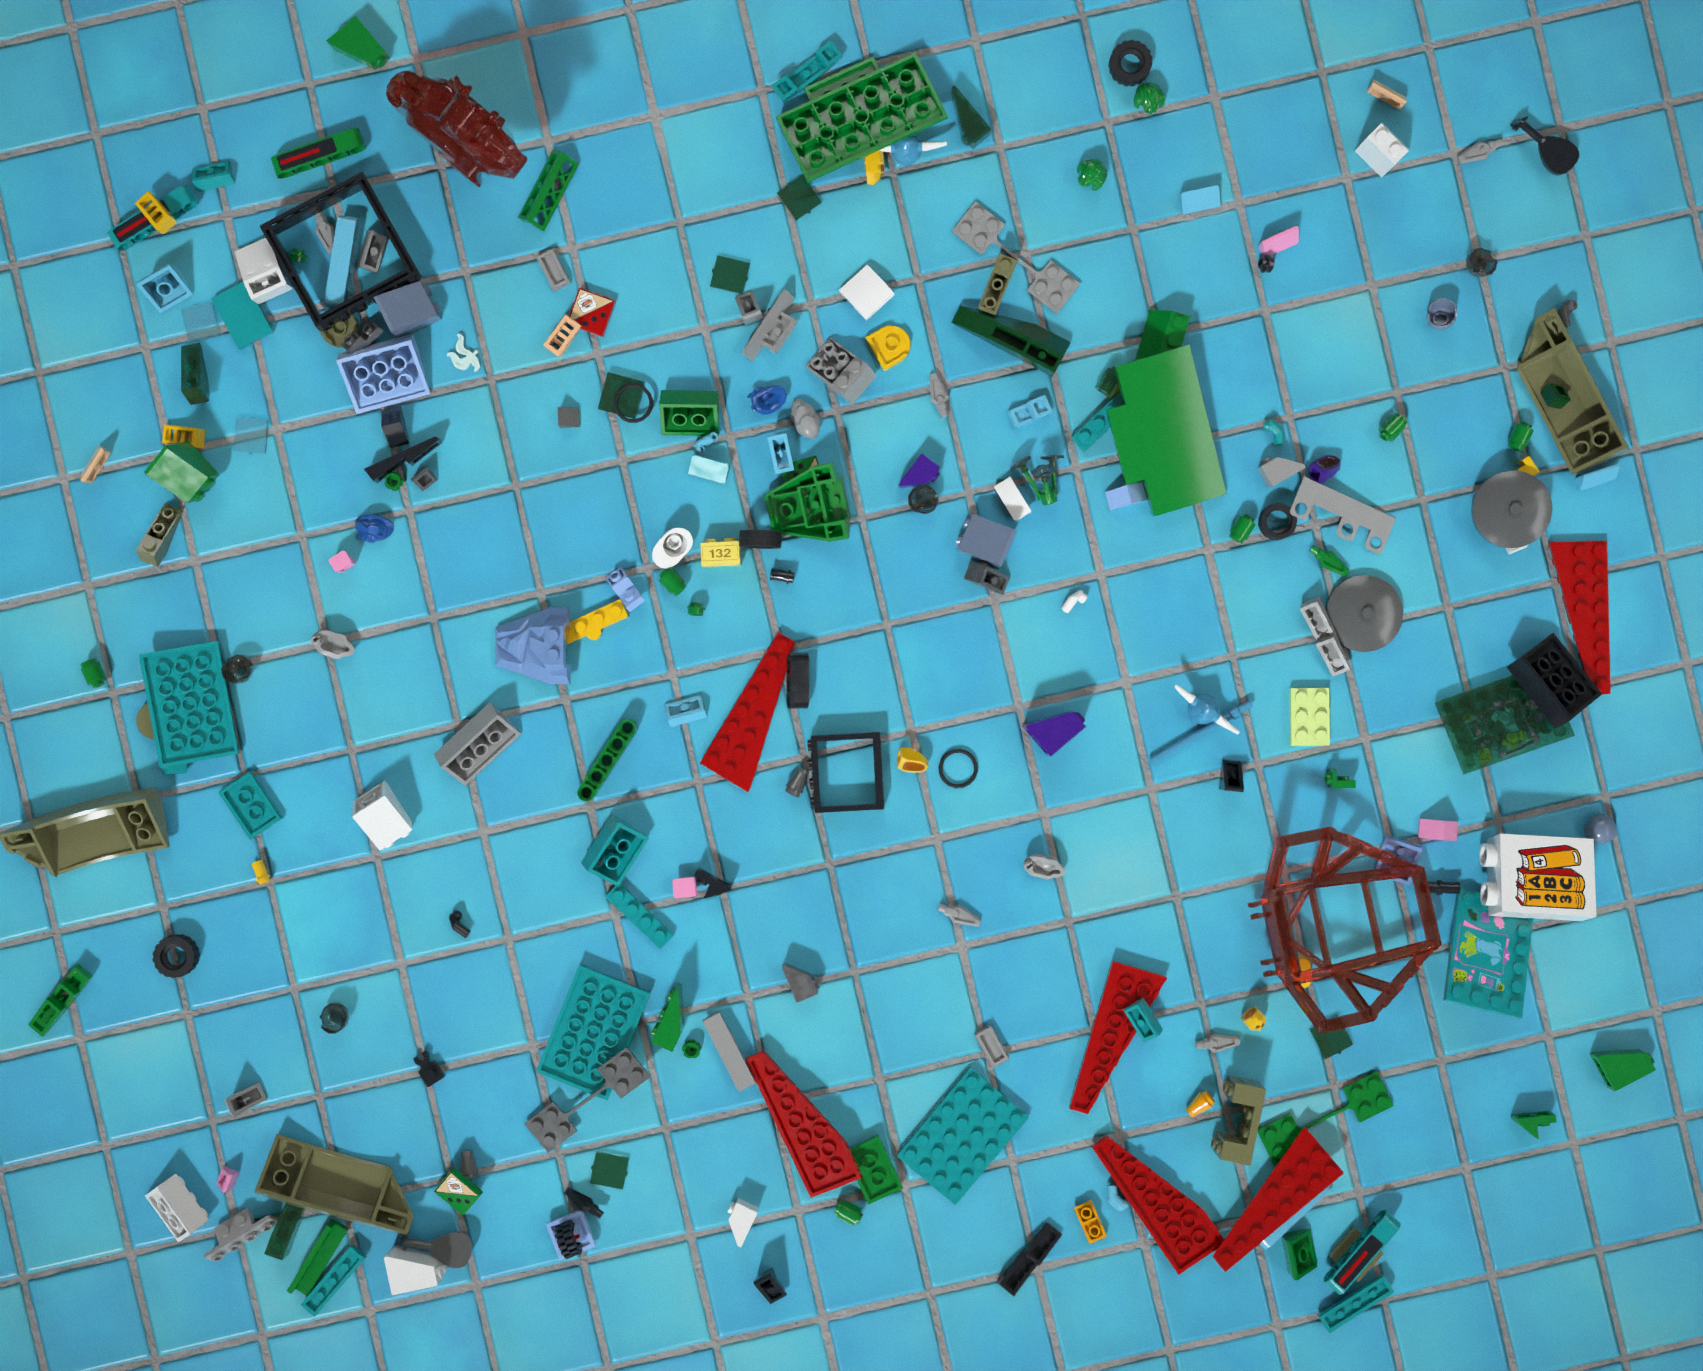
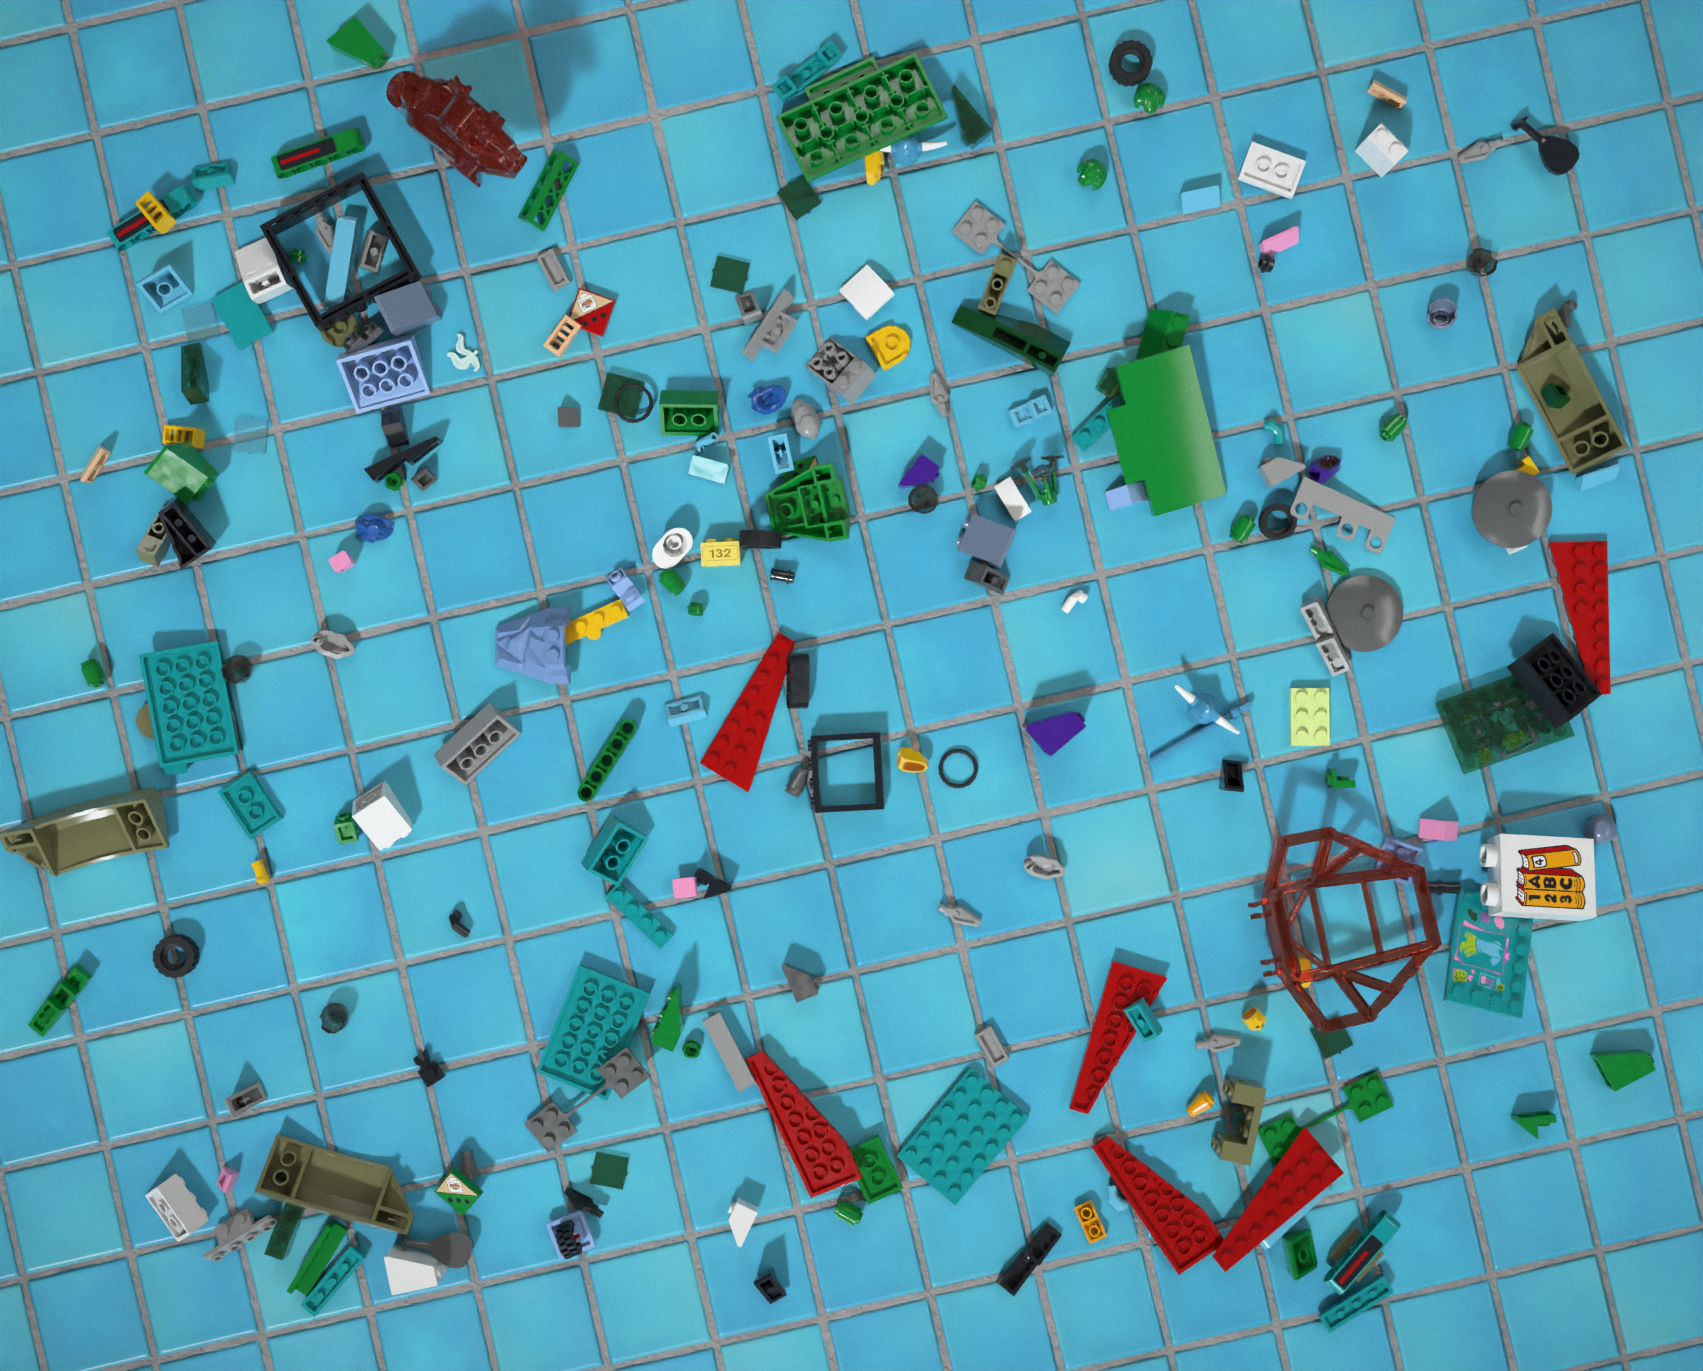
none -> black wedge [158,497,217,570]
none -> green bracket [333,812,359,844]
none -> green plate [971,473,987,492]
none -> white plate [1237,142,1306,199]

